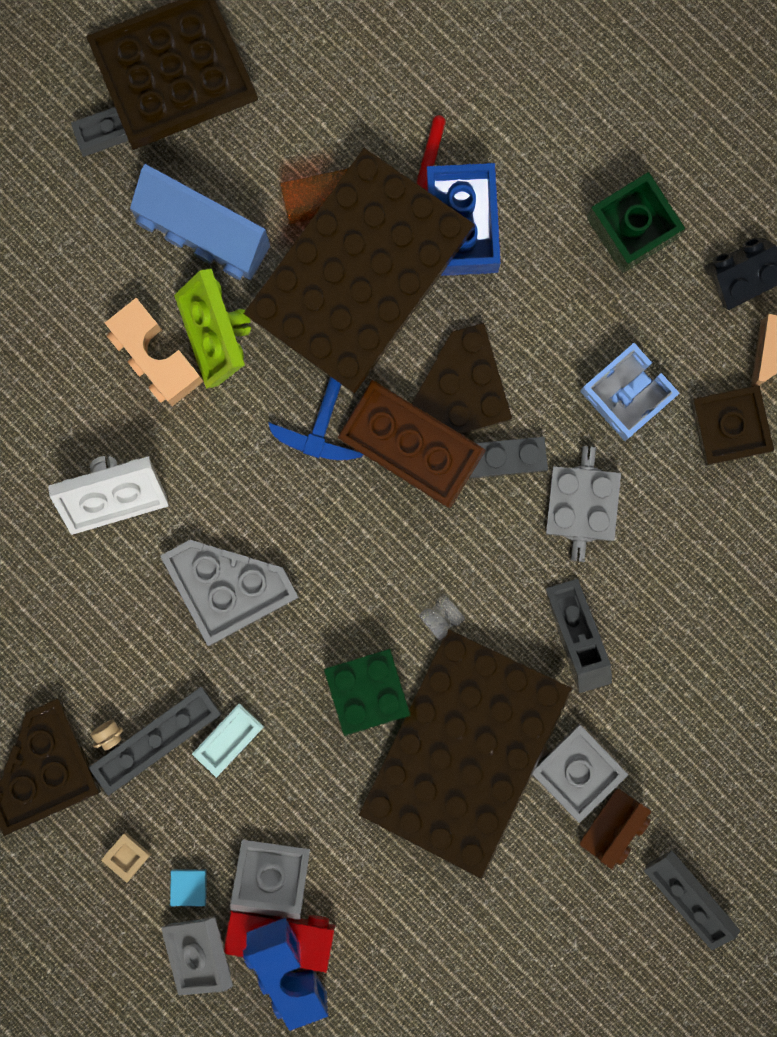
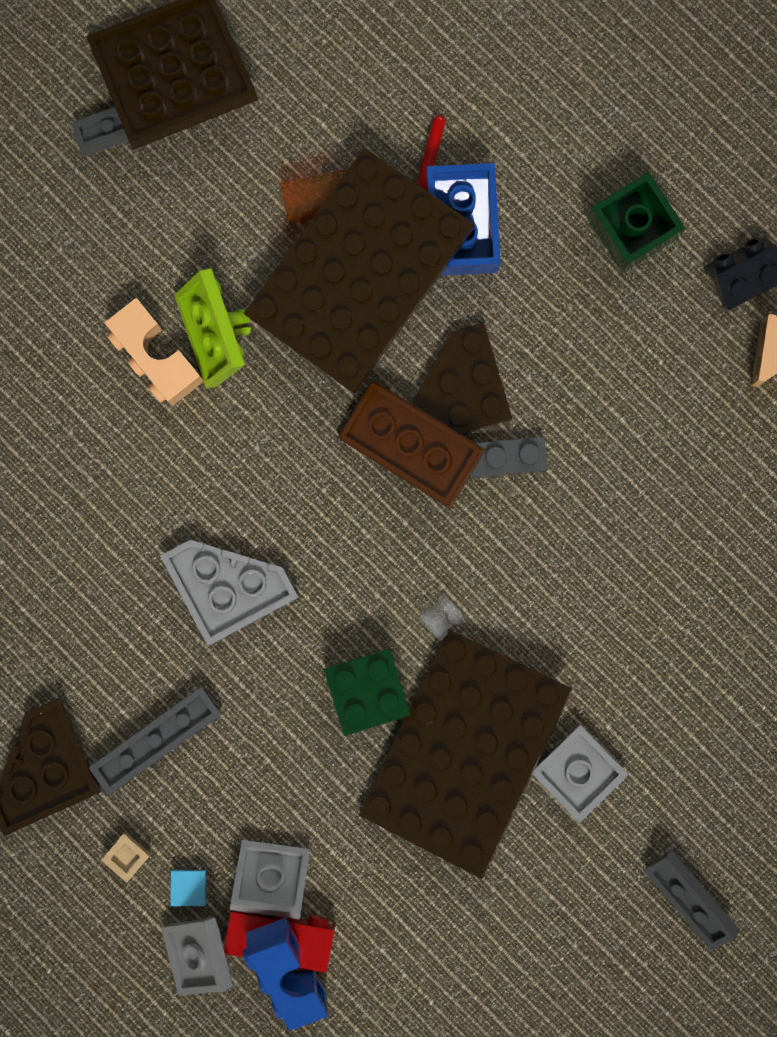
white plate [48,456,169,535] -> none
tan plate [90,720,123,750] -> none
medium blue slope [130,164,270,280] -> none
light aqua tile [192,703,264,778] -> none
blue piece [269,377,364,460] -> none
dark grey slope [545,579,612,693] -> none
light grey plate [546,446,621,562] -> none
reddish brown bracket [579,788,652,869] -> none
piece [580,343,680,441] -> none
dark brown plate [691,385,774,466] -> none

